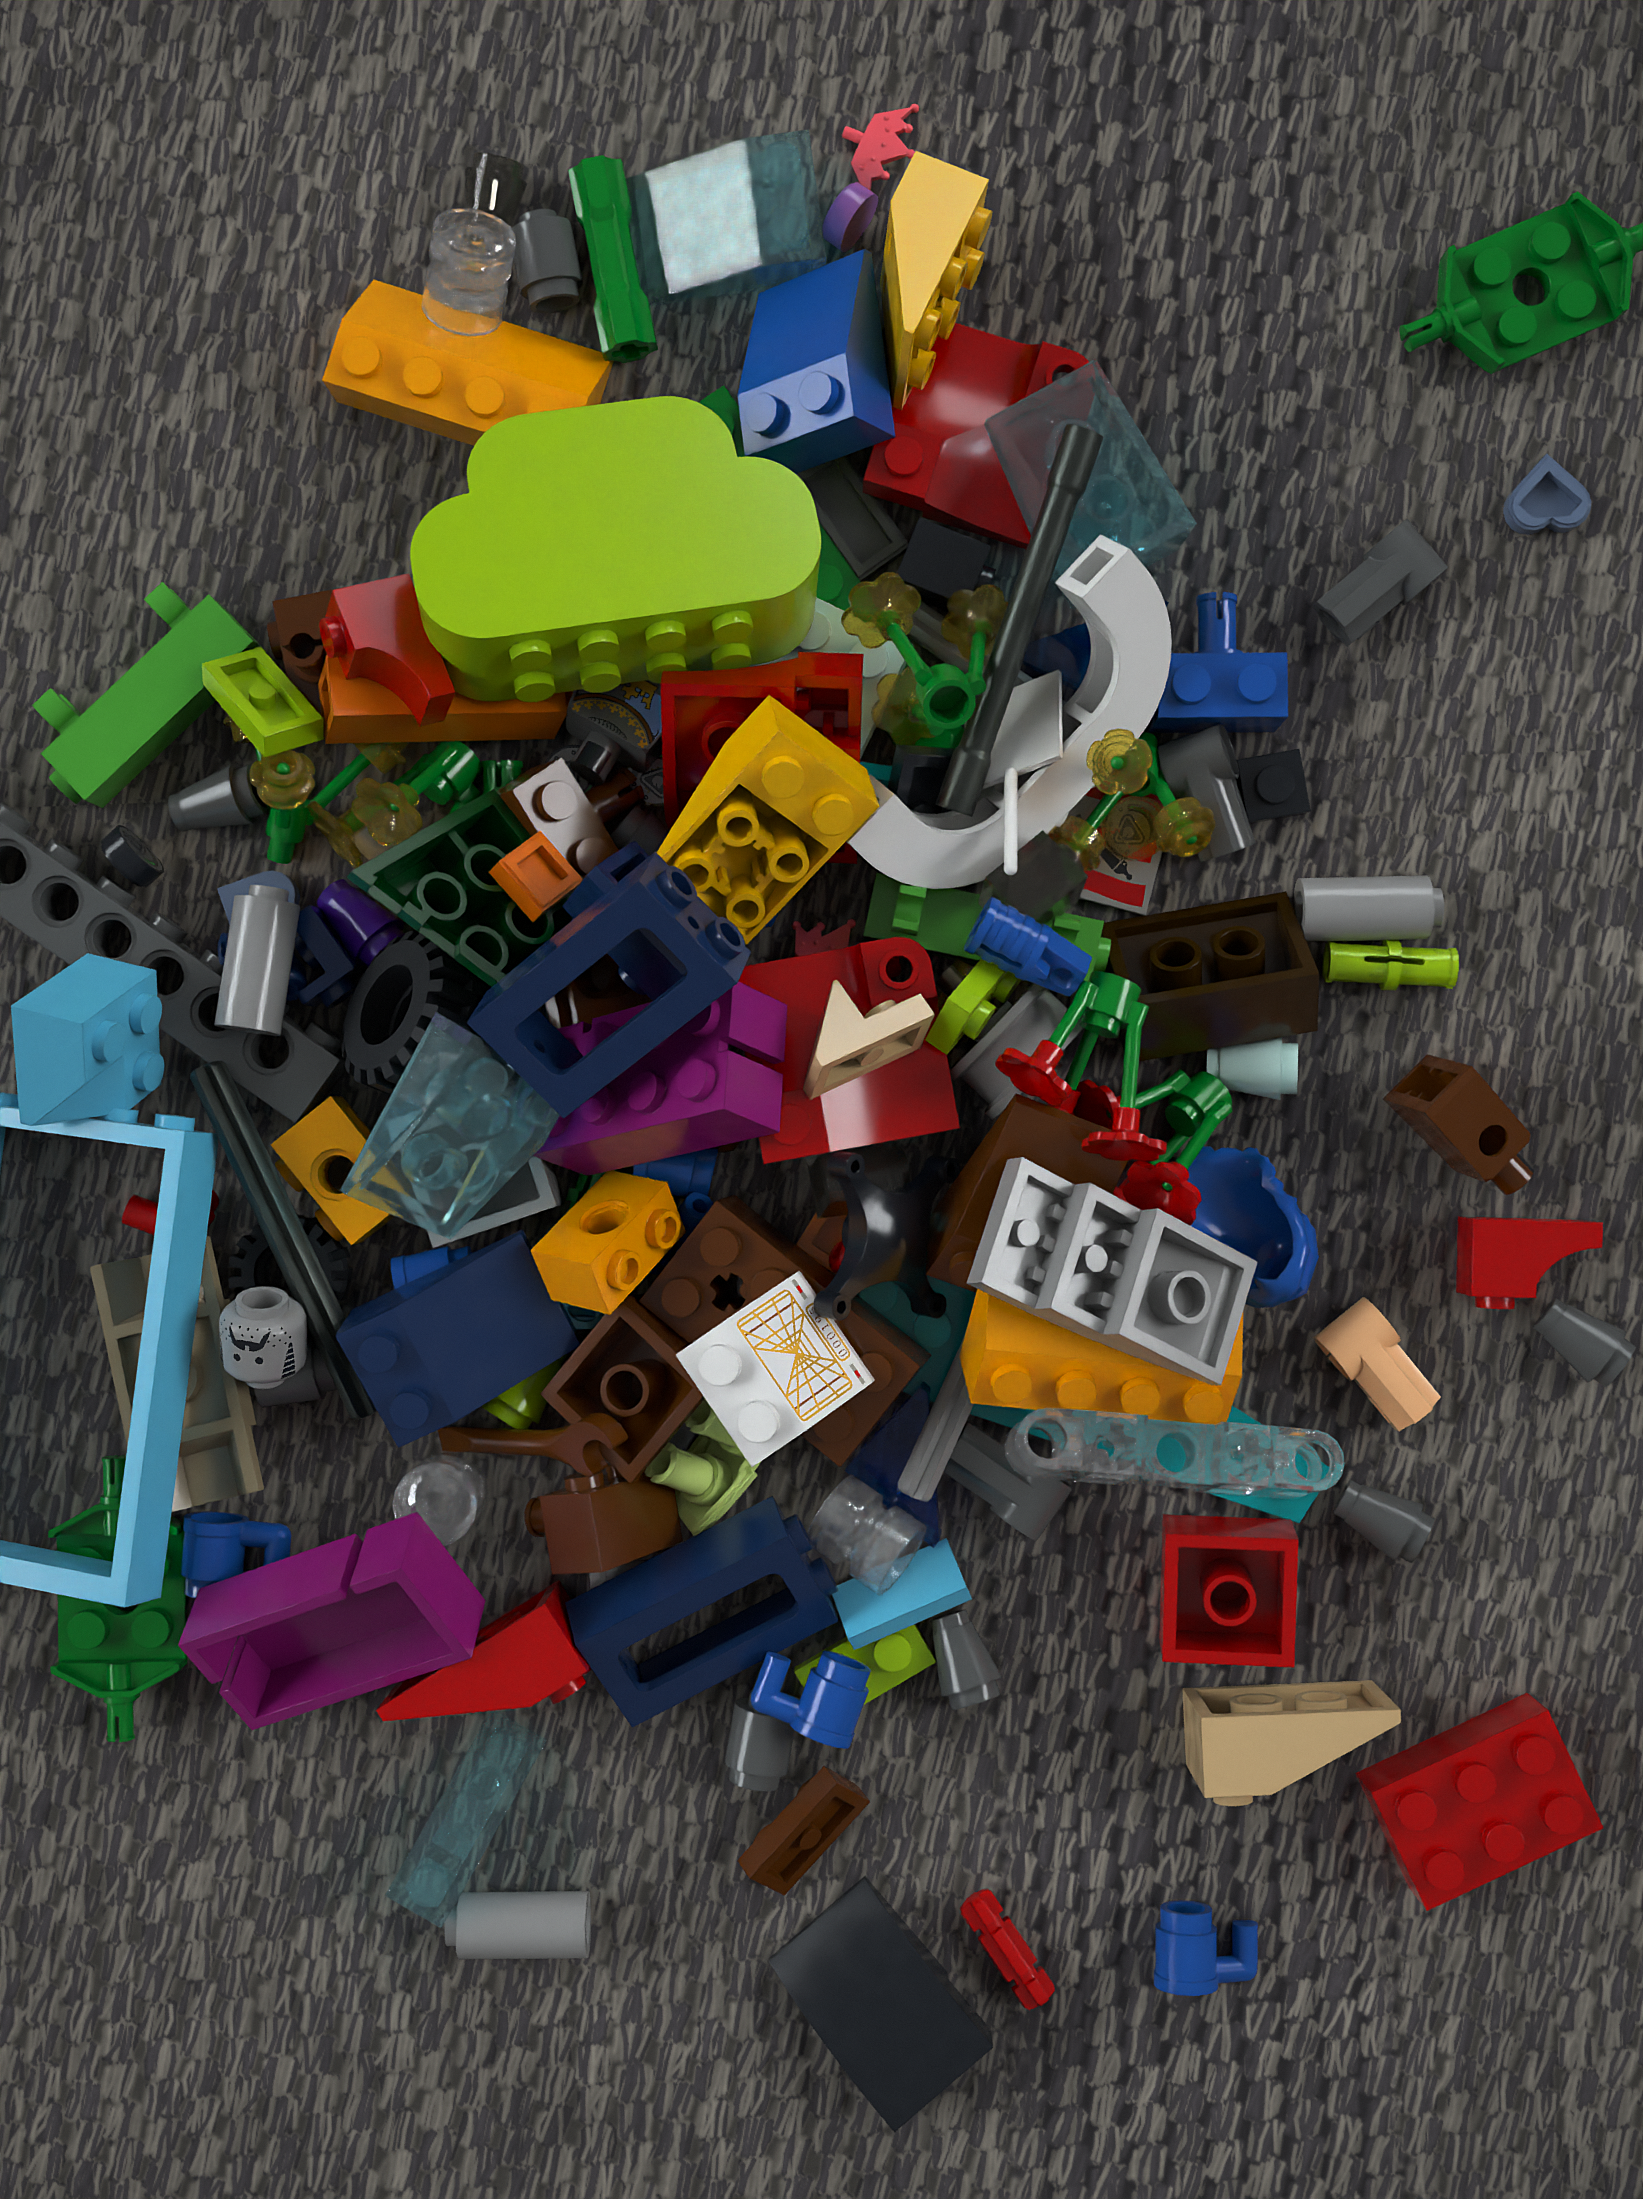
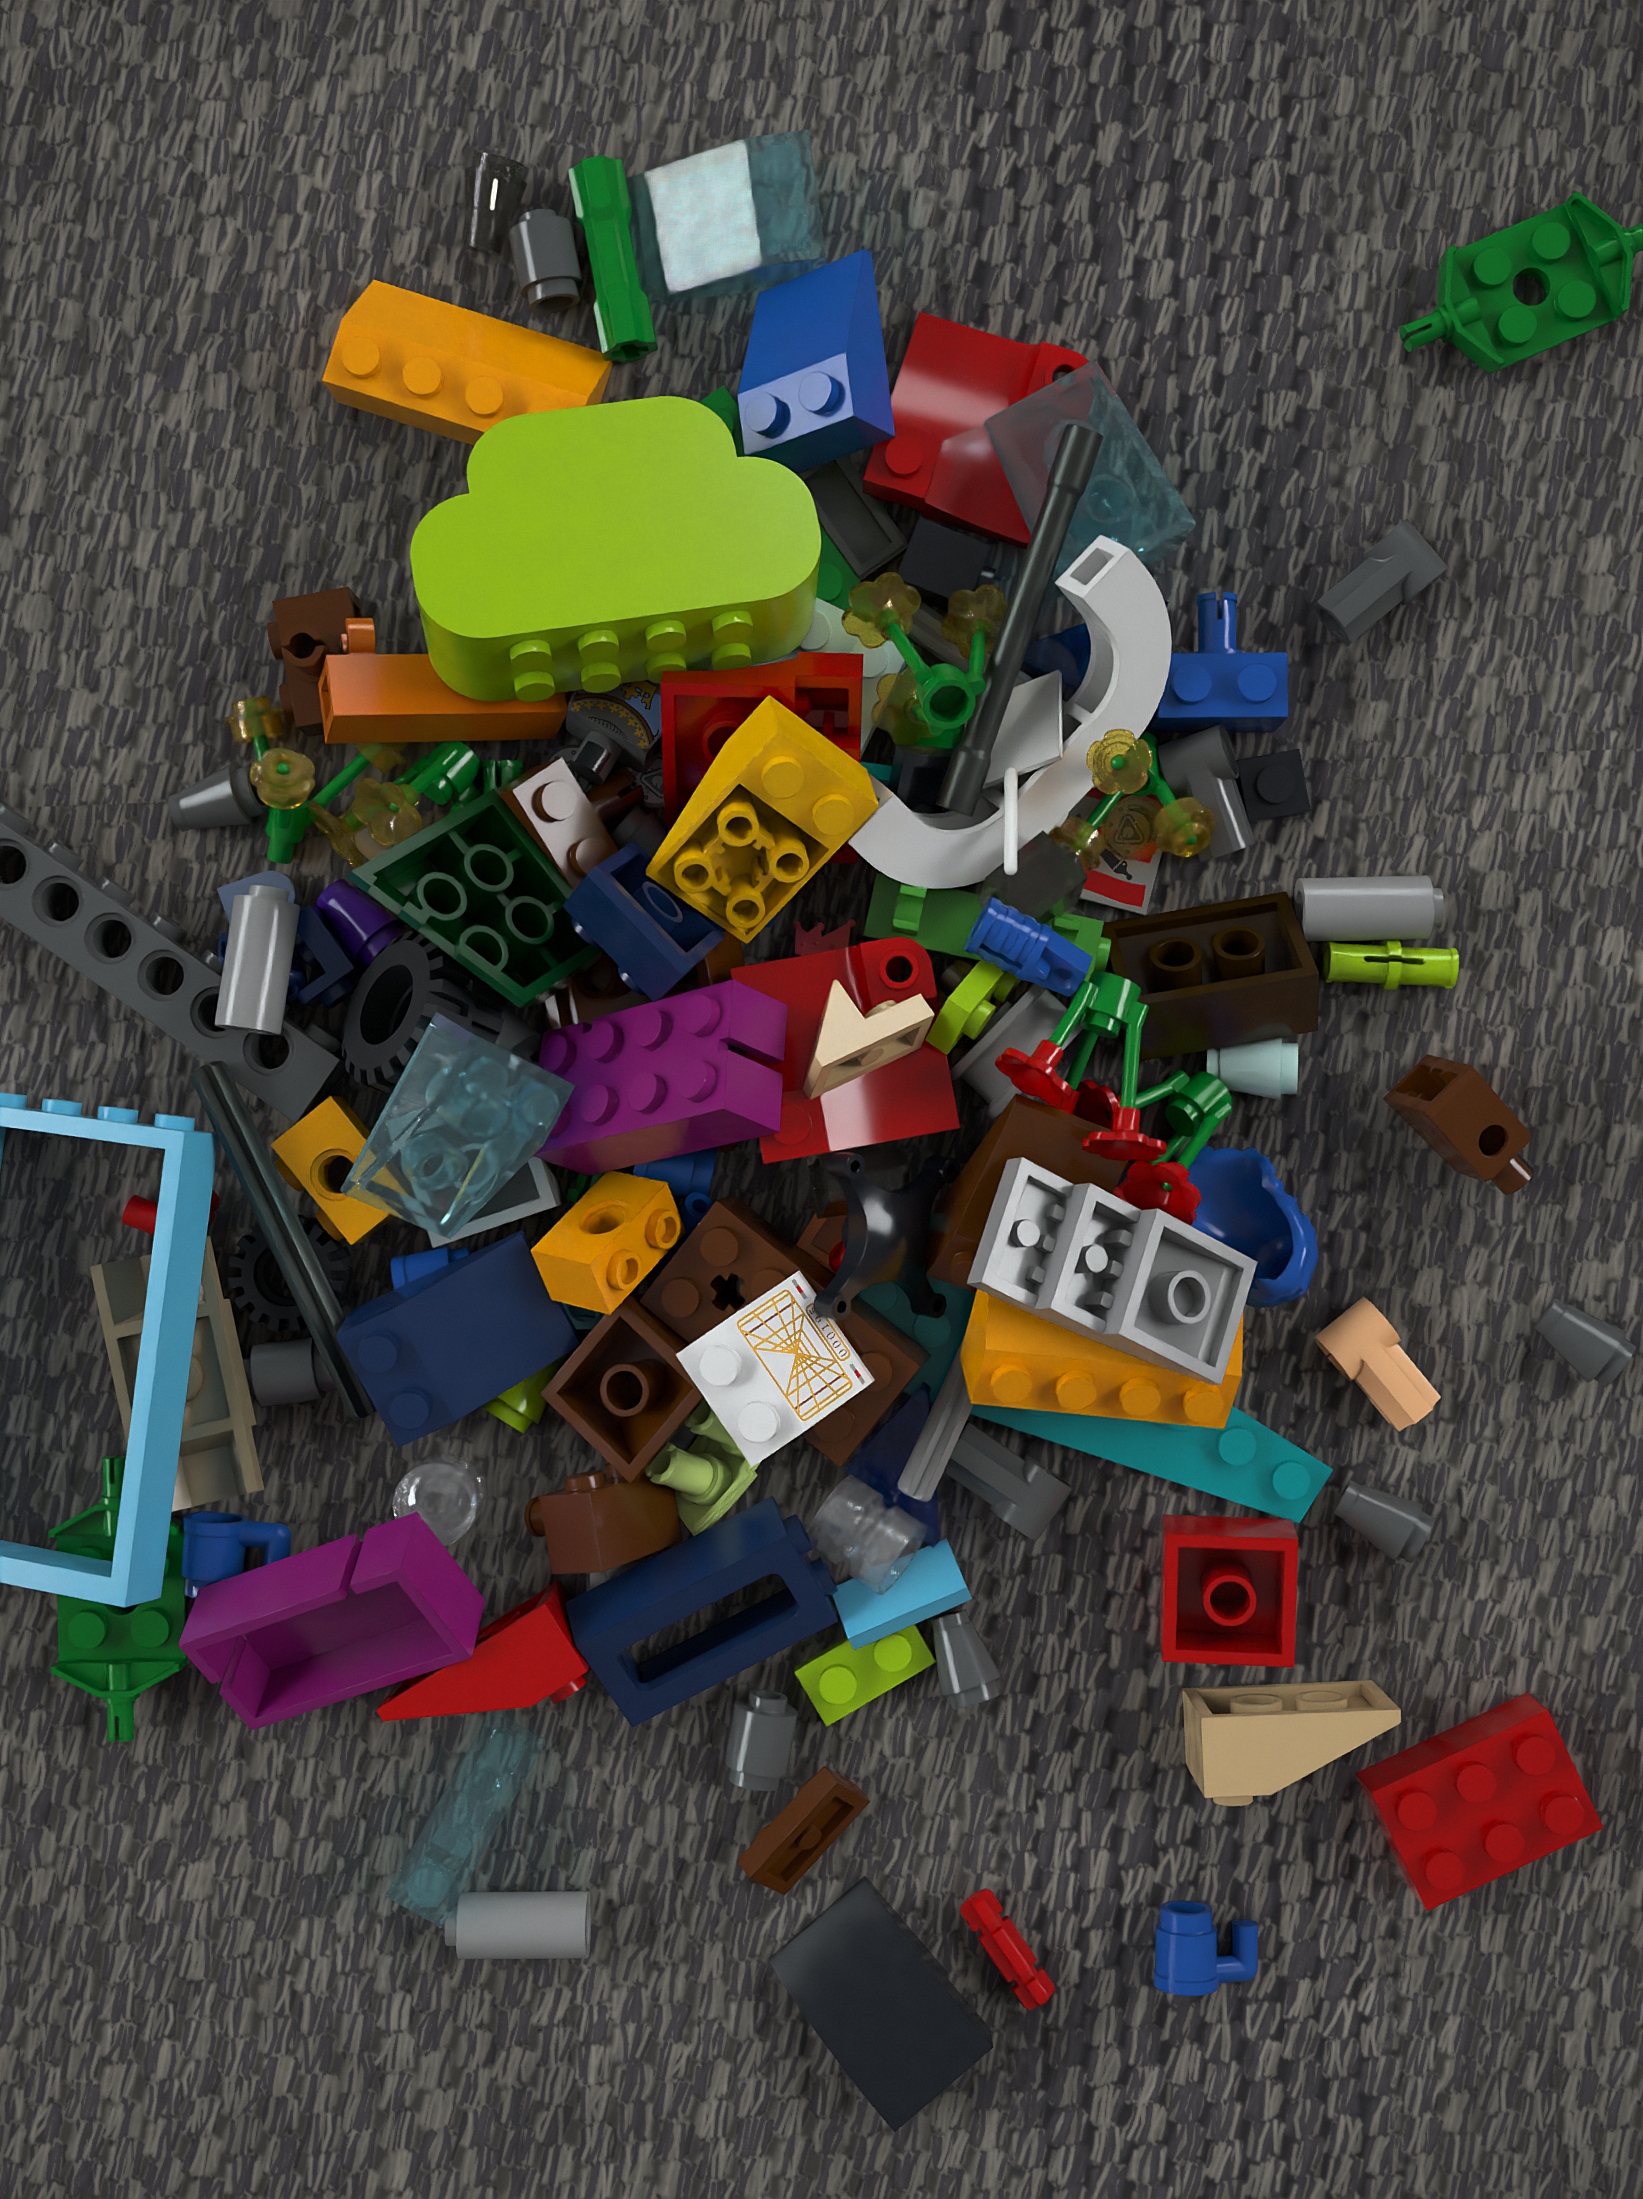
medium azure slope [11,953,165,1126] -> none
bright green brick [32,582,266,808] -> none
black tile [101,825,164,887] -> none
lime plate [202,647,324,758] -> none
light grey head [219,1286,307,1389] -> none
red arch [319,573,455,727] -> none
clear wheel [421,208,516,336] -> none
reddish brown piece [438,1413,628,1477] -> none
dark blue piece [467,852,751,1119] -> none
orange tile [489,831,583,922] -> none
blue piece [750,1651,871,1749] -> none
medium lavender tile [822,182,878,252] -> none
coral piece [842,104,919,191] -> none
yellow slope [880,151,993,410] -> none
clear piece [1004,1408,1345,1499] -> none
red arch [1456,1216,1603,1309] -> none
sand blue tile [1503,454,1592,535] -> none

